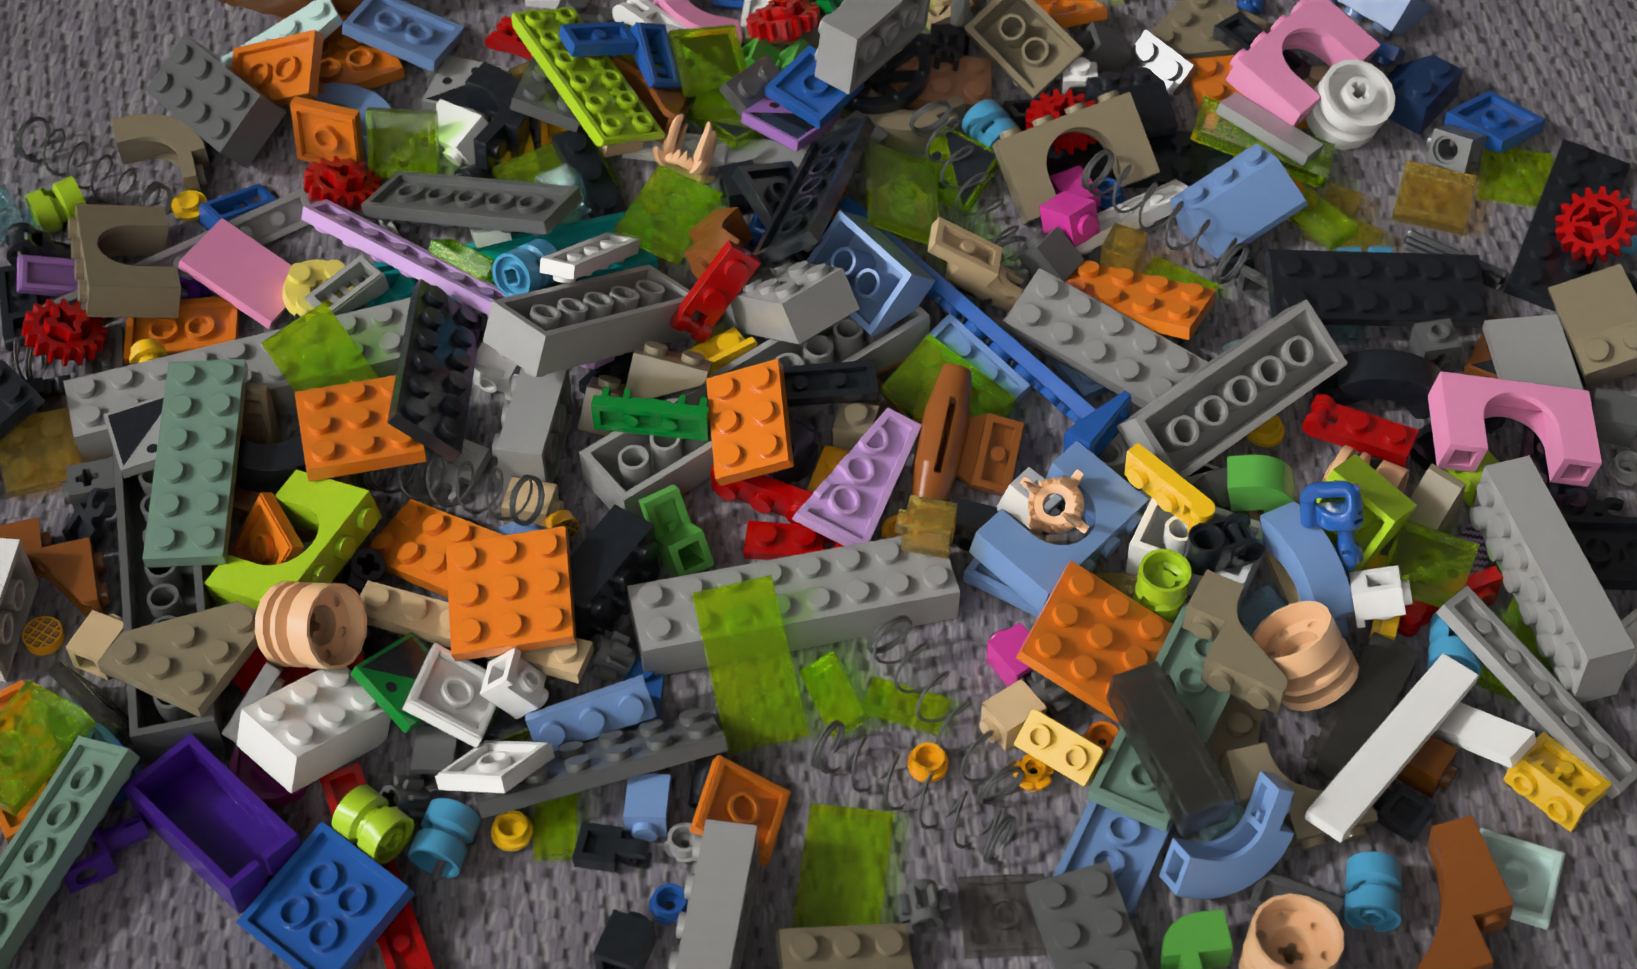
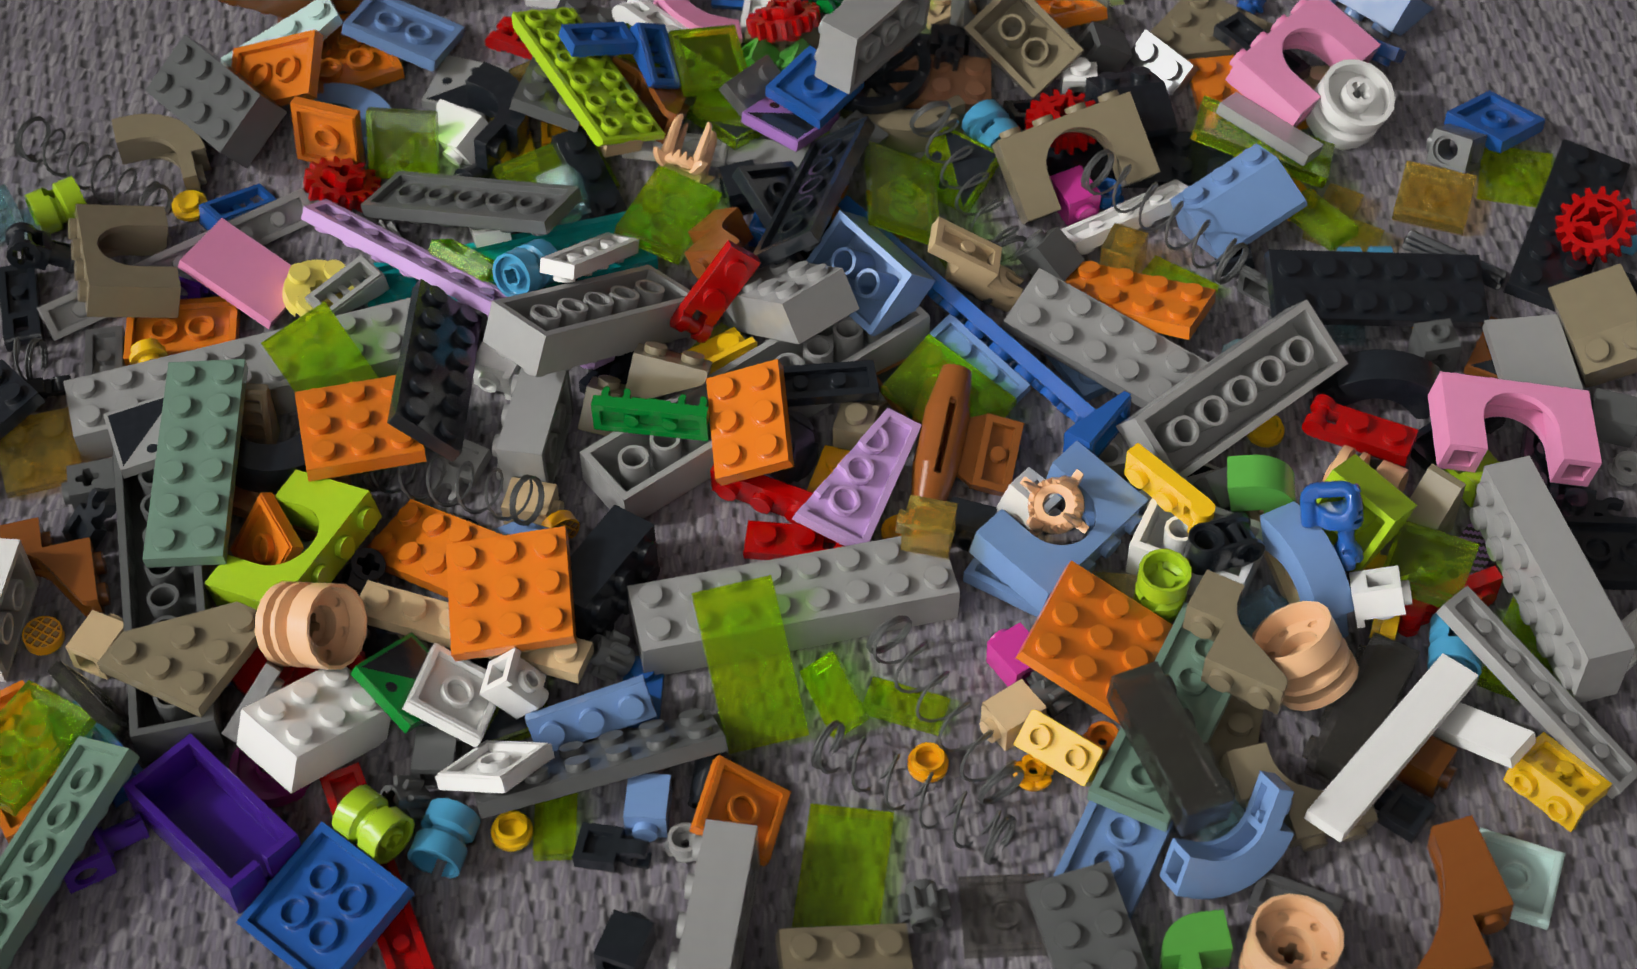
medium lavender tile [17,254,78,297] -> none
red gear [21,298,107,366] -> none
bright green brick [638,484,715,577] -> none
blue plate [649,883,688,925] -> none
dark pink brick [1039,191,1100,248] -> none
dark azure wheel [1344,851,1403,932] -> none
dark blue slope [1386,55,1463,135] -> none

